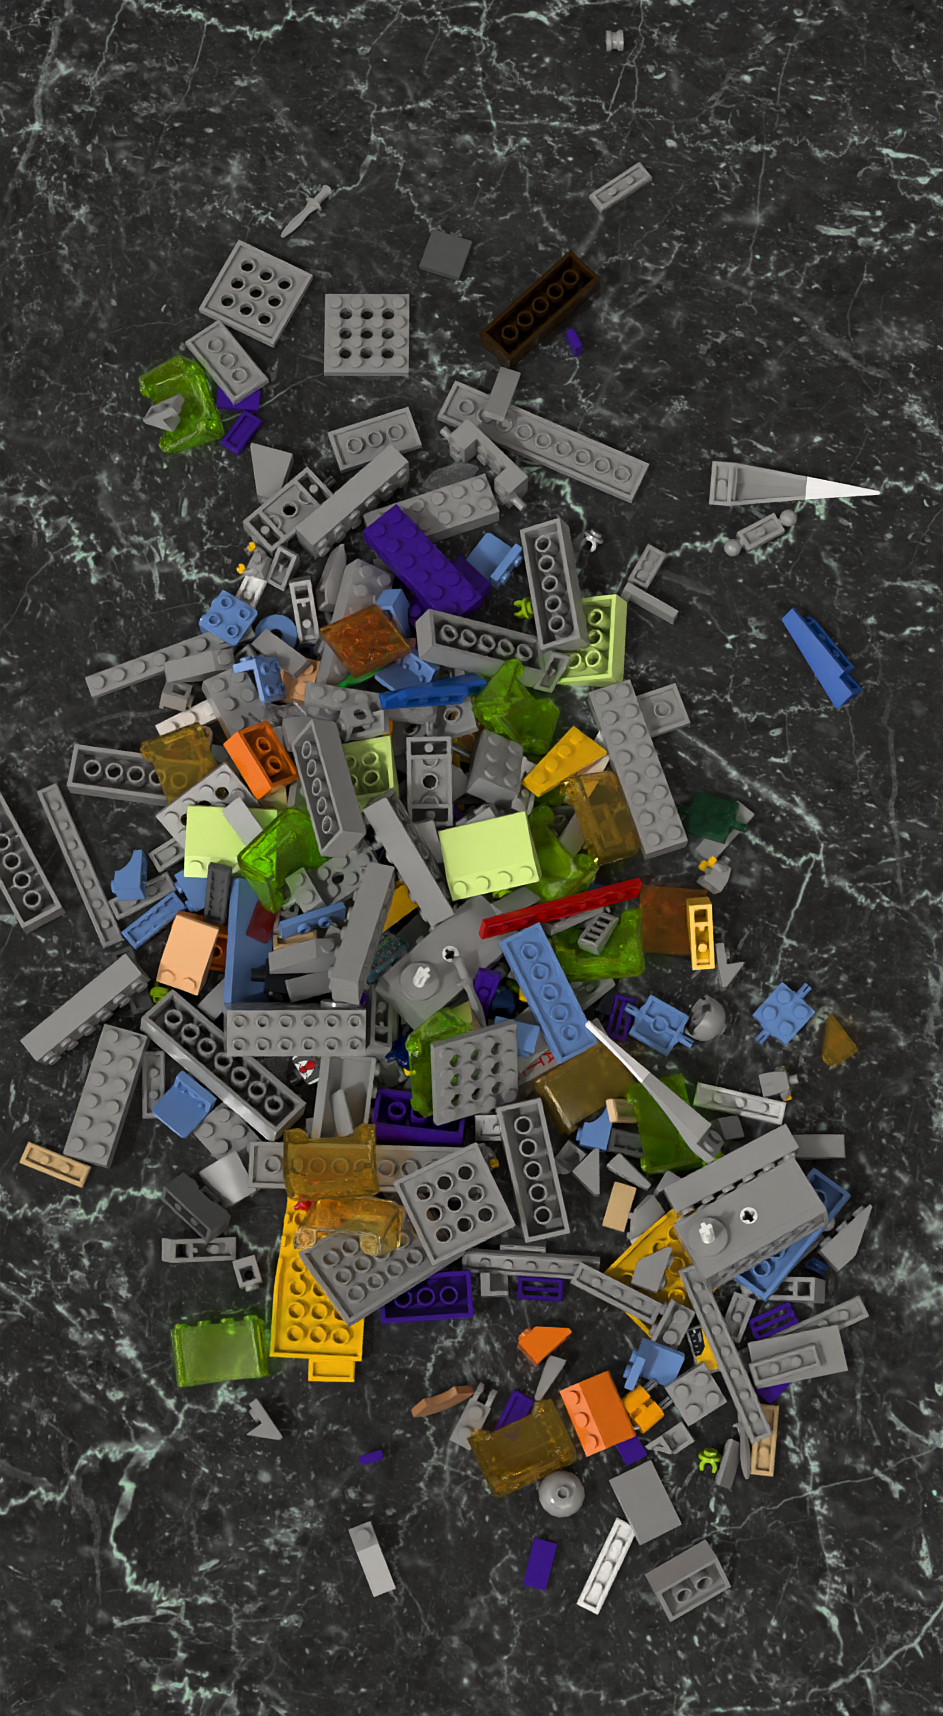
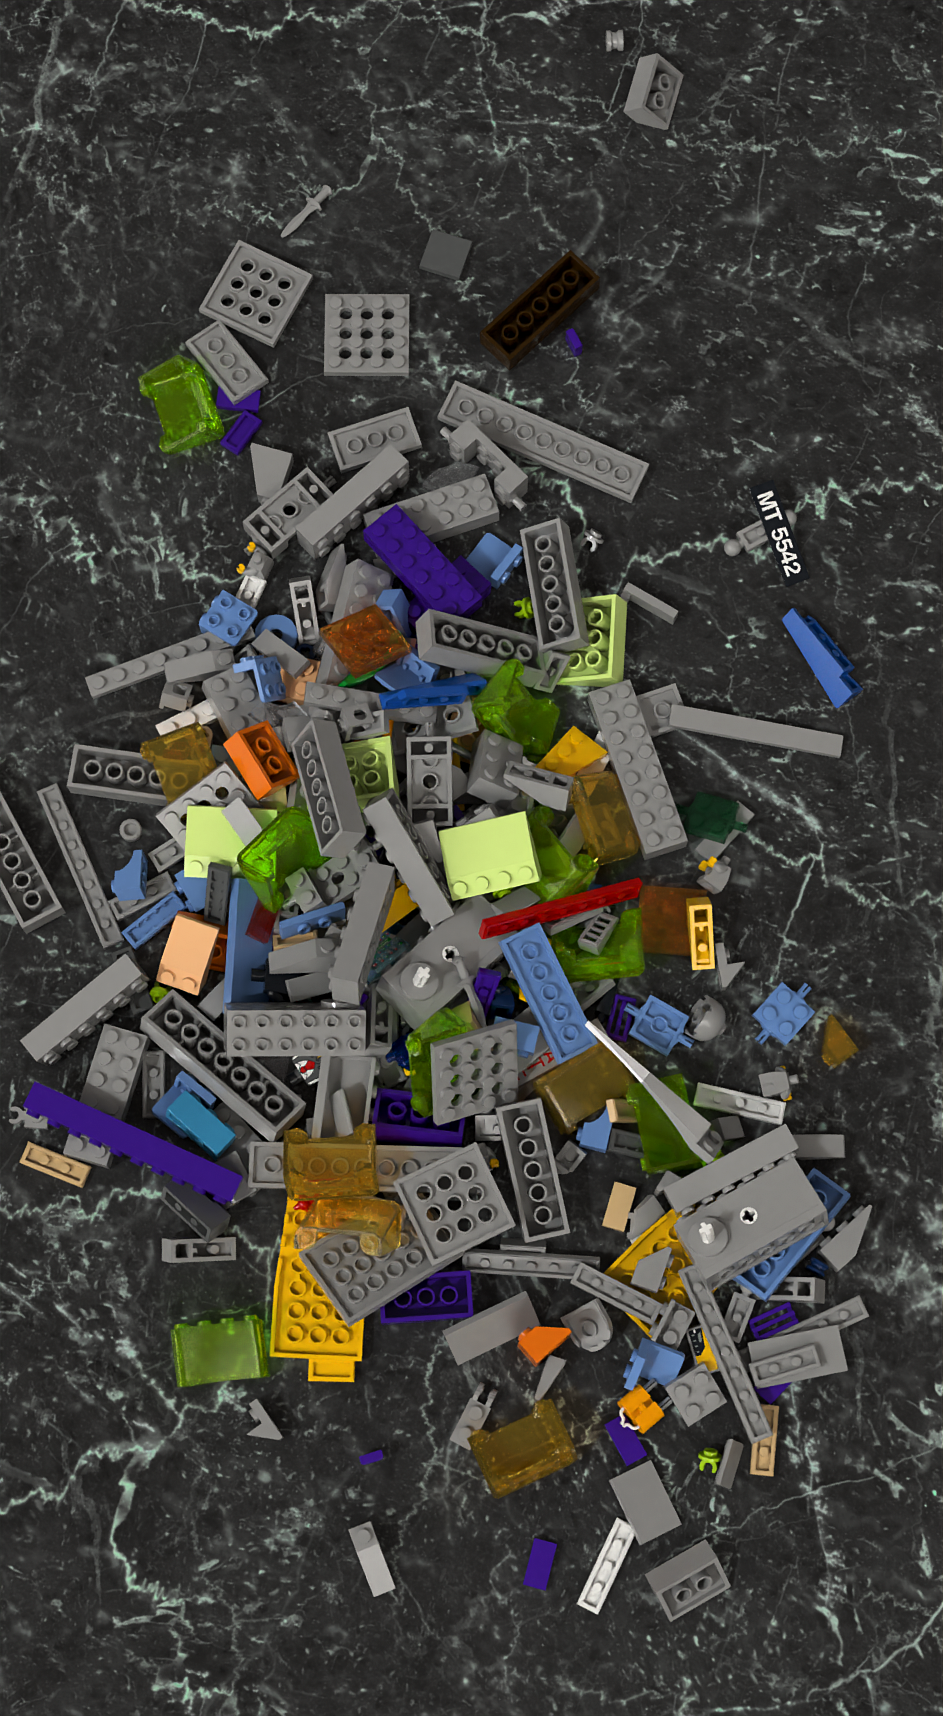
light grey slope [143,393,185,432] -> none
light grey brick [232,1255,263,1292] -> none
light grey slope [266,544,301,591] -> none
medium nougat tile [411,1385,474,1417] -> none
light grey panel [480,1273,509,1298] -> none
light grey tile [483,367,521,422] -> none
dark purple tile [494,1389,535,1442] -> none
dark purple tile [517,1276,564,1302] -> none
light grey cylinder [538,1470,585,1518] -> none
orange slope [559,1370,636,1457] -> none
light grey slope [571,1148,600,1197] -> none
light grey tile [589,162,652,213] -> none
light grey slope [606,1153,651,1191] -> none
light grey plate [627,544,667,592] -> none
light grey slope [645,1421,696,1454] -> none
light grey plate [709,461,880,506] -> none
light grey sword [733,1414,751,1479] -> none
none -> light grey plate [9,1106,49,1130]
none -> dark purple brick [23,1082,243,1205]
none -> light grey tile [120,819,142,842]
none -> dark azure brick [166,1090,236,1161]
none -> light grey tile [310,709,333,721]
none -> light grey tile [442,1291,541,1365]
none -> light grey slope [504,761,574,811]
none -> light grey tile [560,1297,613,1352]
none -> light grey slope [623,53,684,130]
none -> light grey tile [668,704,843,758]
none -> black sticker [749,480,810,587]

